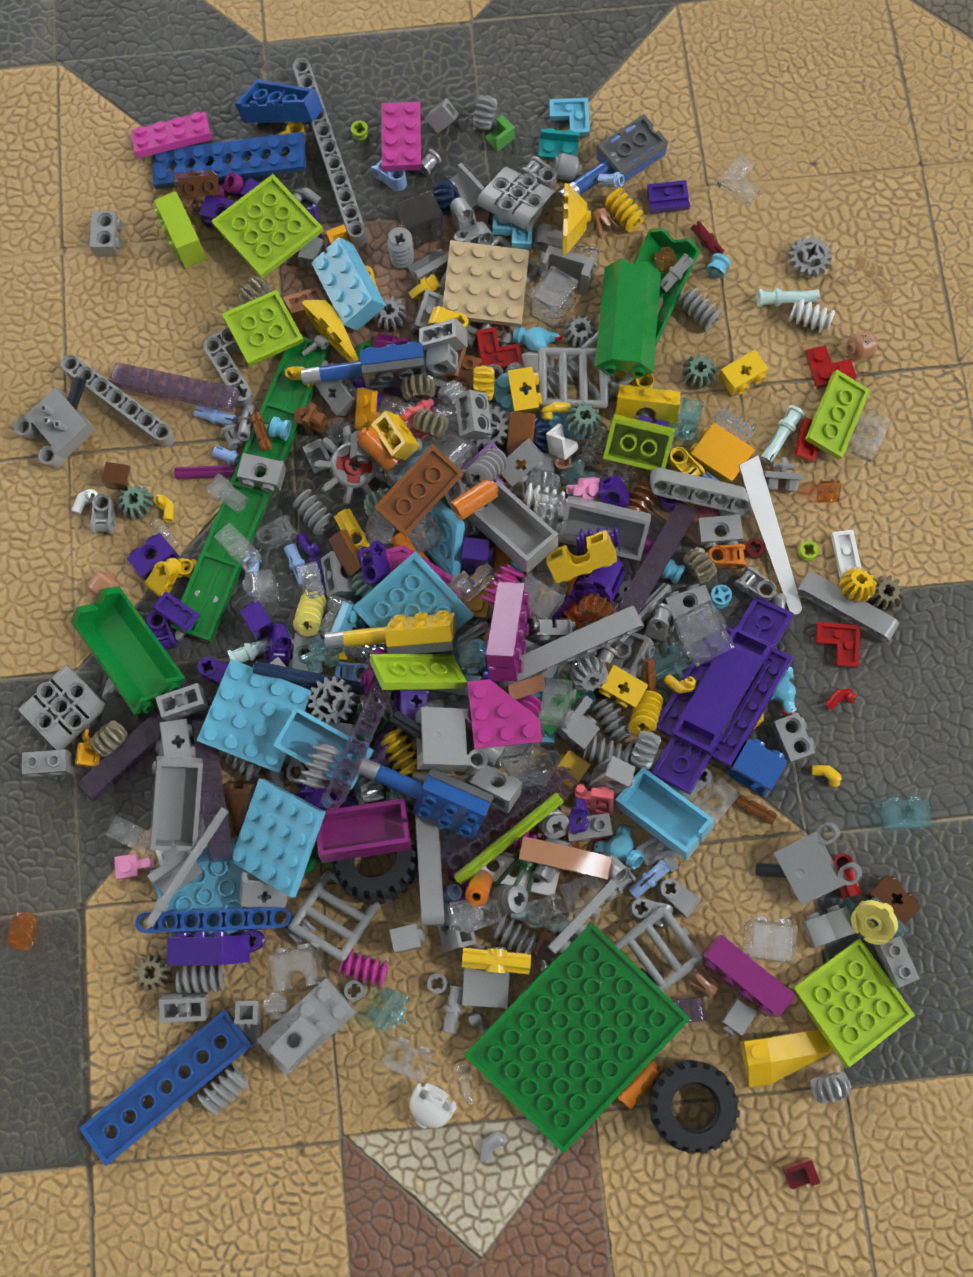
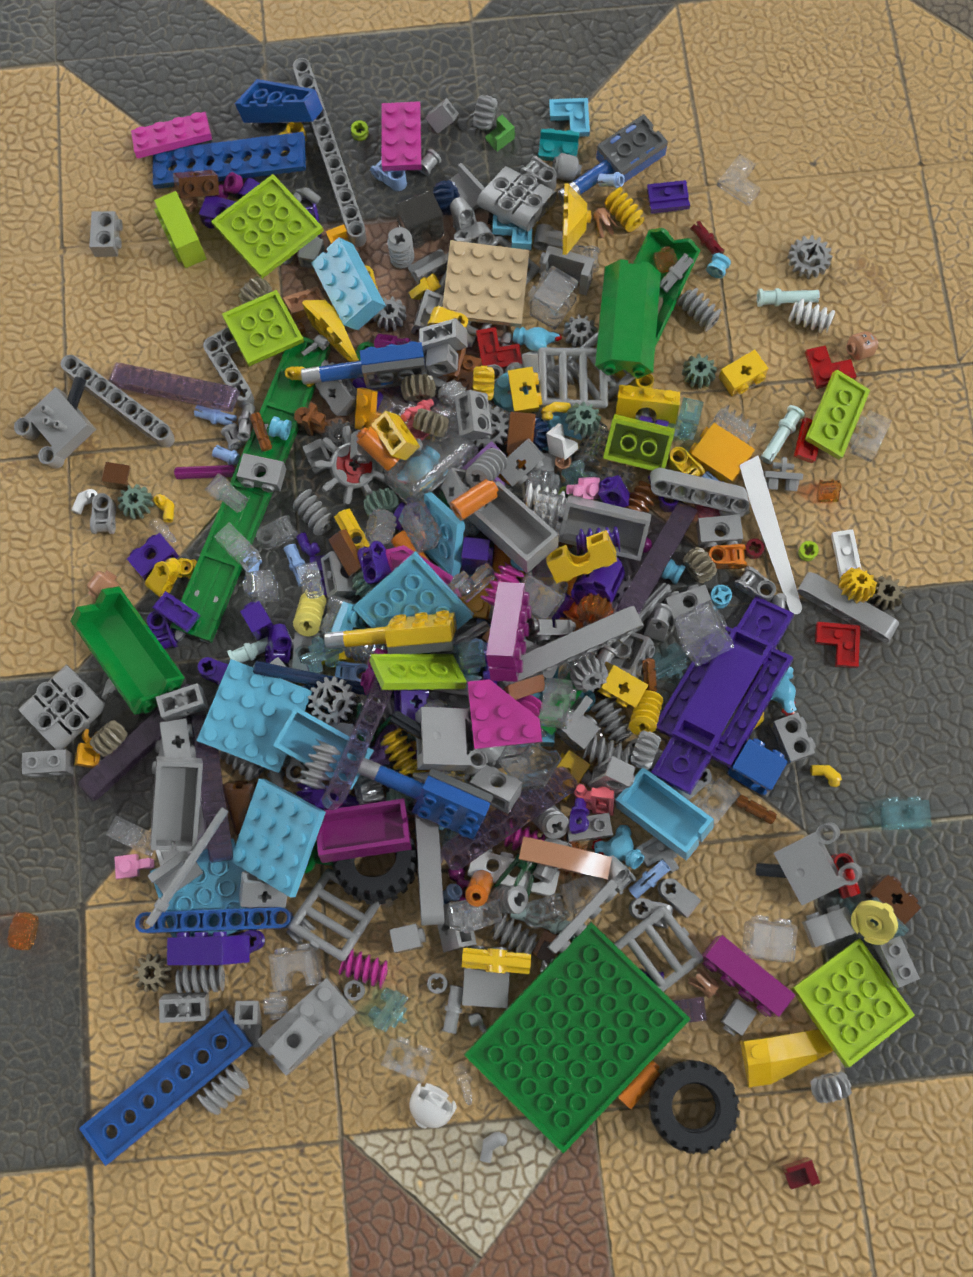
dark orange plate [374,444,464,537] -> none
lime axle [454,793,563,885] -> none
yellow arm [664,674,696,694] -> none
red arm [824,688,857,710] -> none

